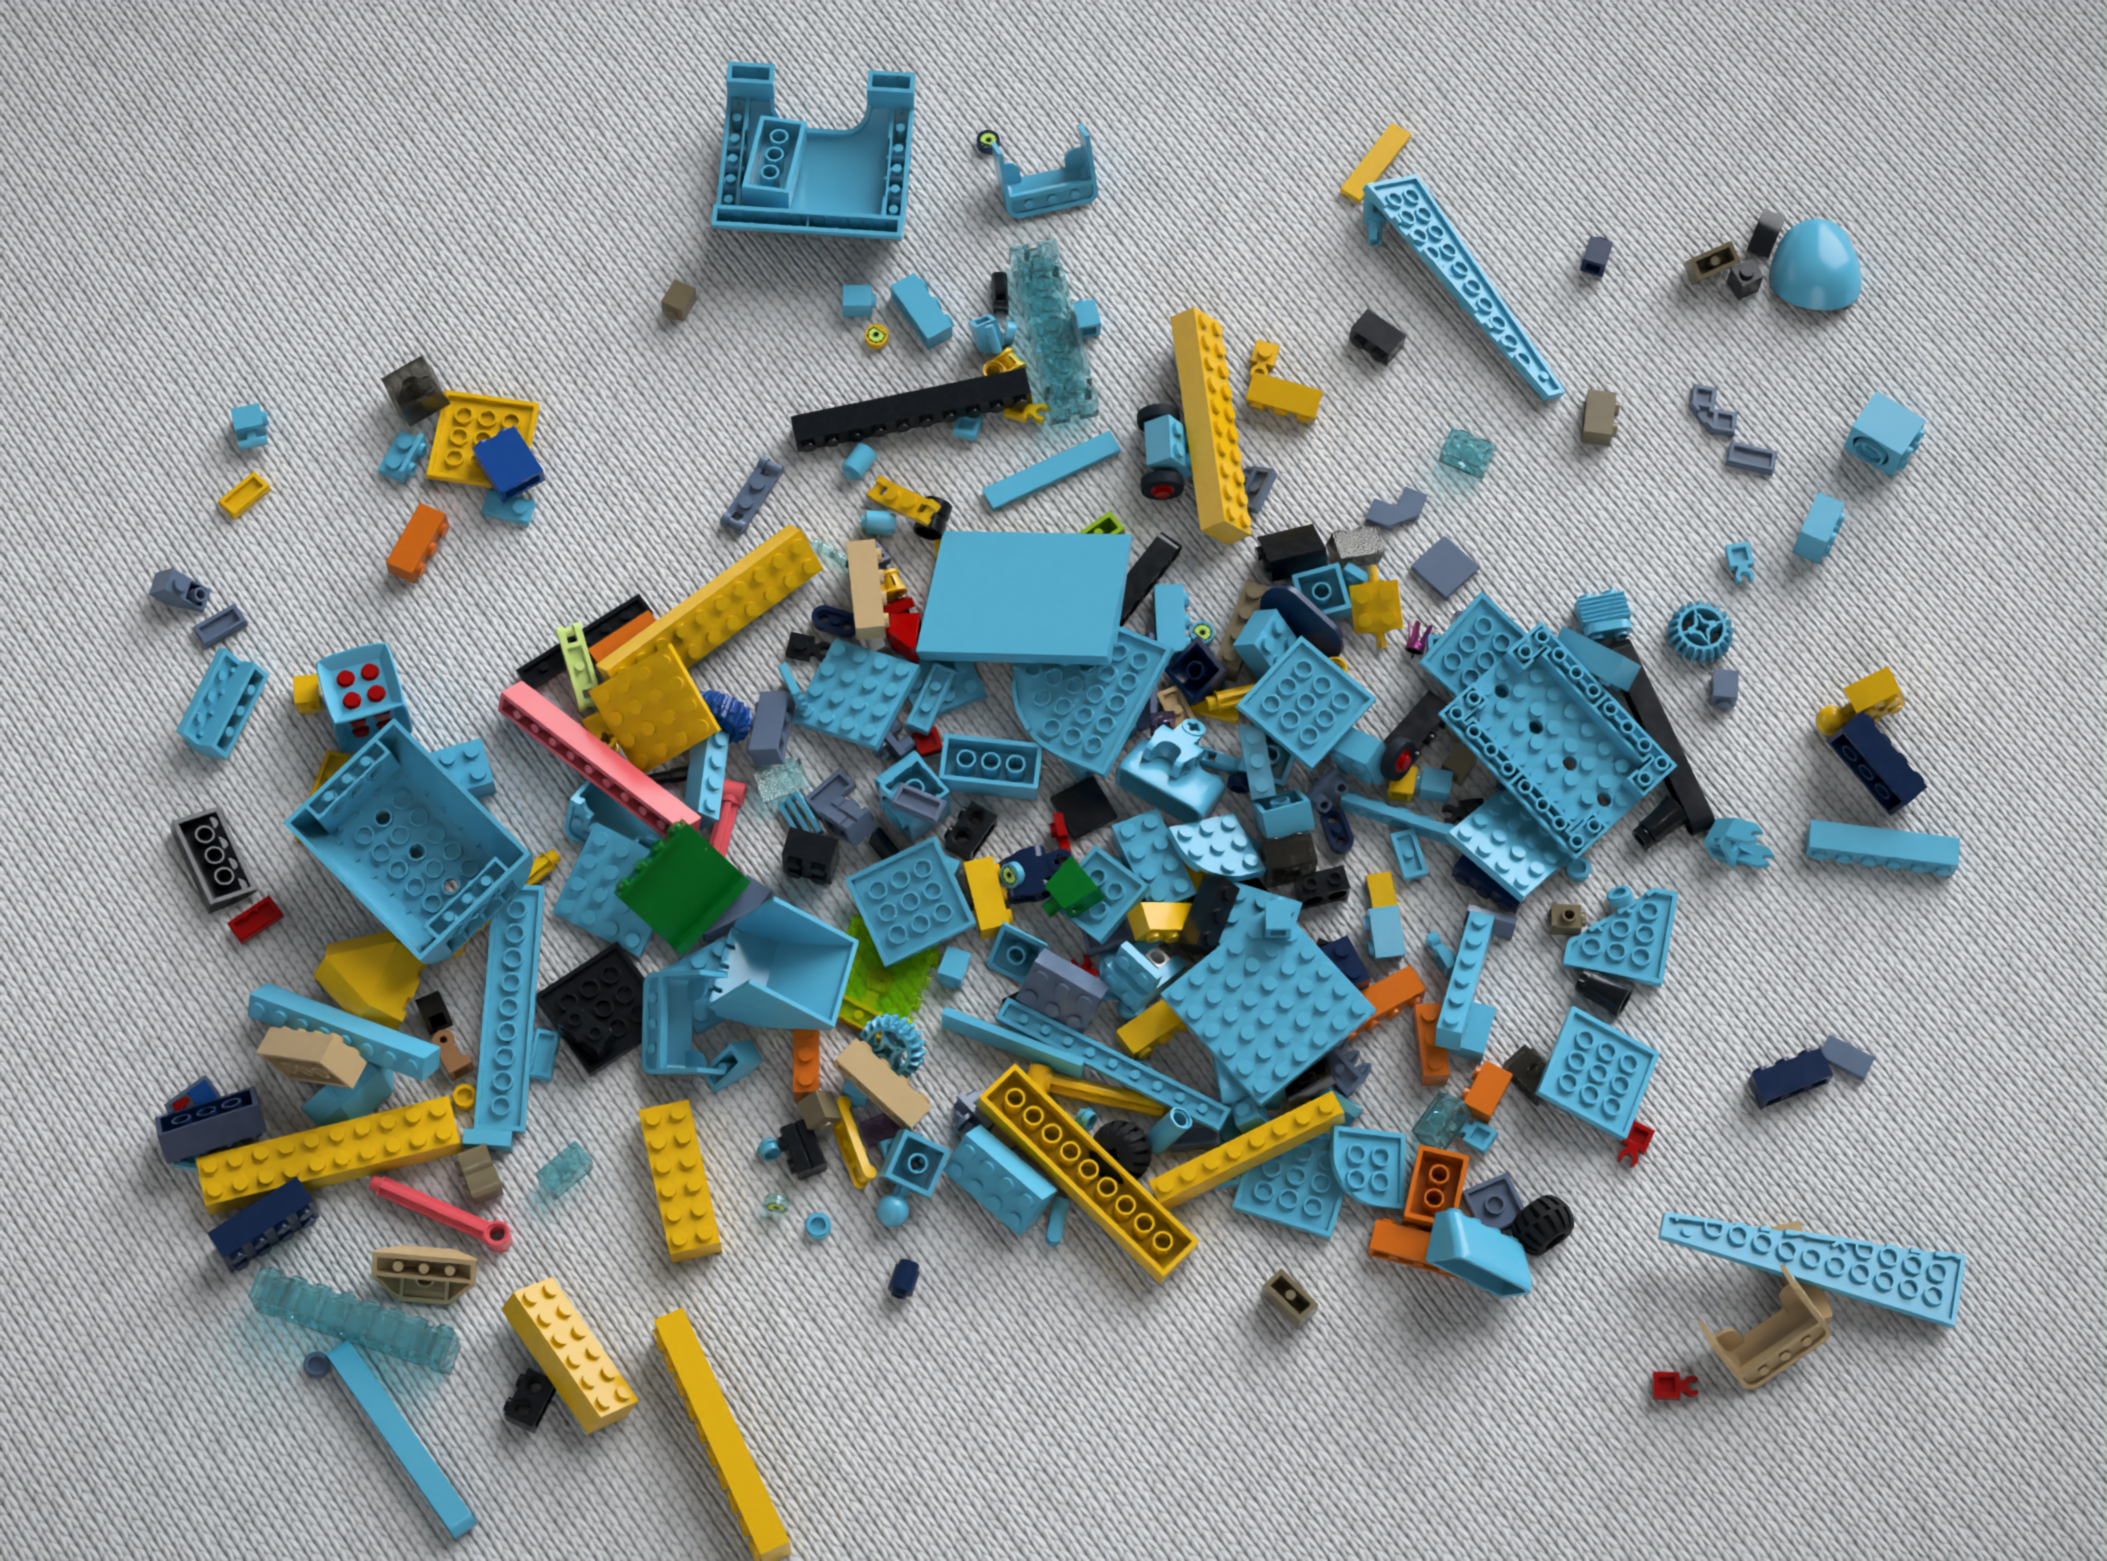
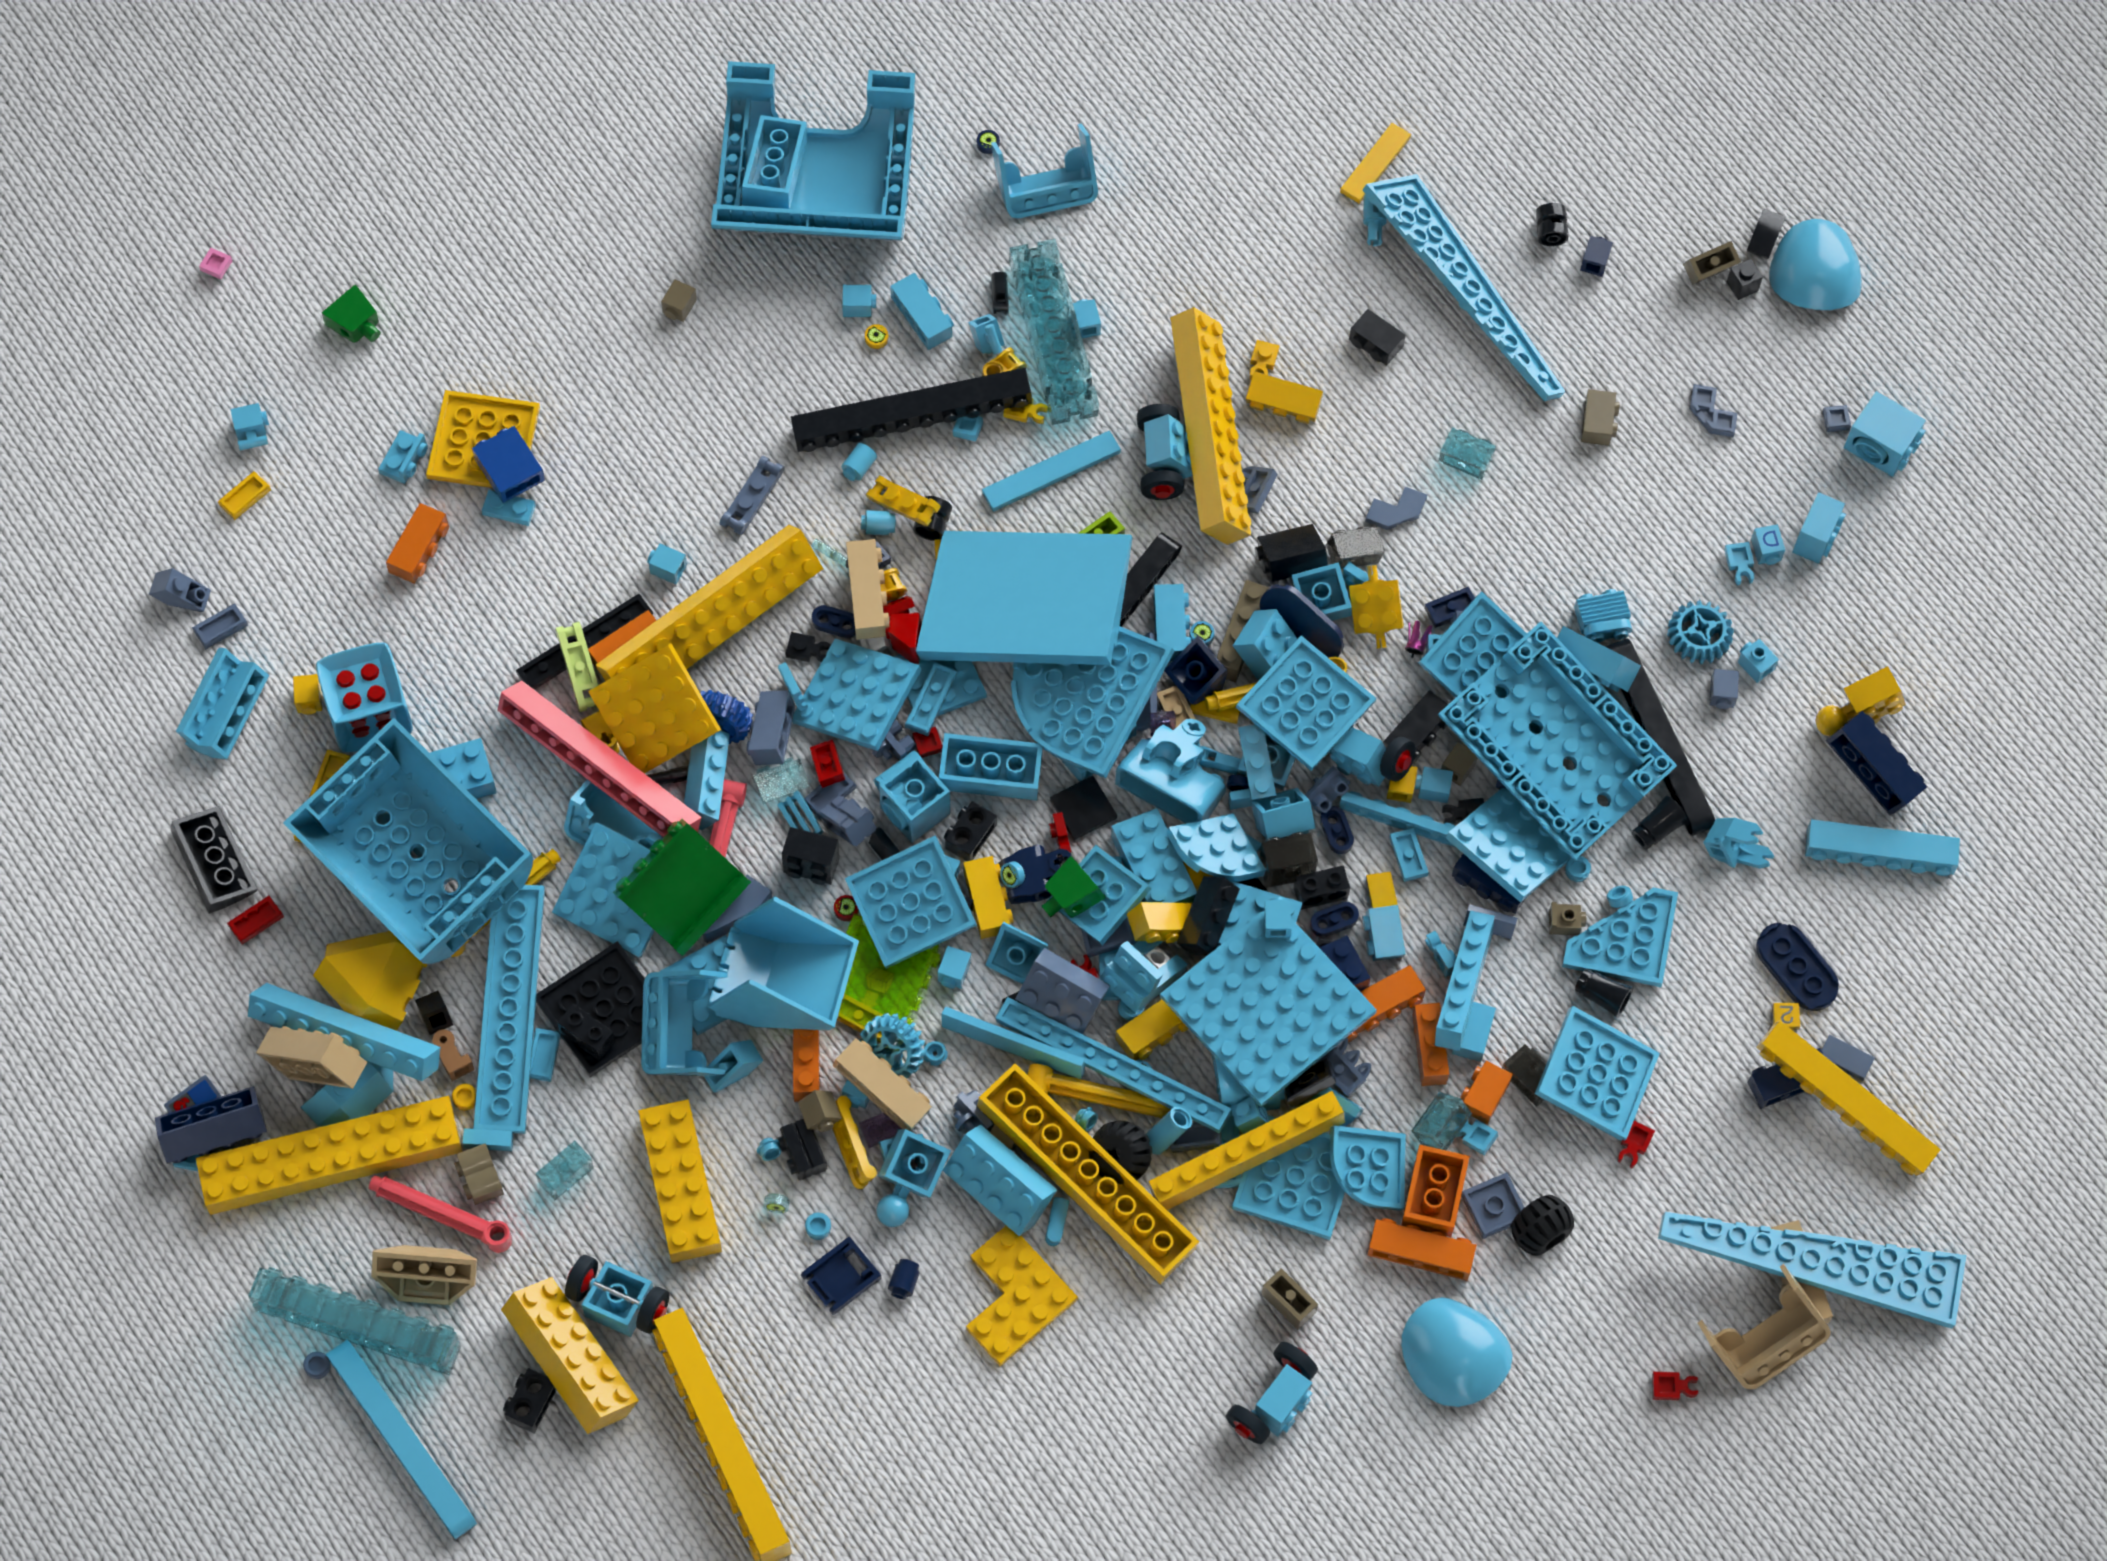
dark blue brick [207,1176,320,1273] -> none
clear smoke brick [381,355,451,427] -> none
sand blue tile [890,782,947,826] -> none
medium azure tile [1004,321,1017,345] -> none
sand blue tile [1410,535,1479,600] -> none
medium azure windscreen [1425,1208,1533,1298] -> none
sand blue tile [1725,441,1778,476] -> none
none -> bright pink plate [199,248,233,279]
none -> green torso [322,285,381,343]
none -> brick [565,1255,670,1337]
none -> medium azure brick [647,544,687,585]
none -> dark blue container [800,1236,882,1315]
none -> red plate [810,739,845,788]
none -> tile [834,895,859,921]
none -> medium azure plate [923,1041,948,1066]
none -> yellow plate [966,1225,1078,1366]
none -> brick [1225,1342,1318,1444]
none -> medium azure tile [1228,789,1251,810]
none -> dark blue plate [1310,902,1359,937]
none -> medium azure piece [1401,1297,1513,1407]
none -> dark blue plate [1424,586,1475,628]
none -> black wheel [1536,203,1569,247]
none -> medium azure brick [1738,639,1779,683]
none -> medium azure brick [1751,524,1786,565]
none -> dark blue tile [1756,923,1839,1011]
none -> yellow brick [1756,1020,1941,1176]
none -> yellow tile [1772,1003,1800,1030]
none -> sand blue tile [1822,405,1851,432]

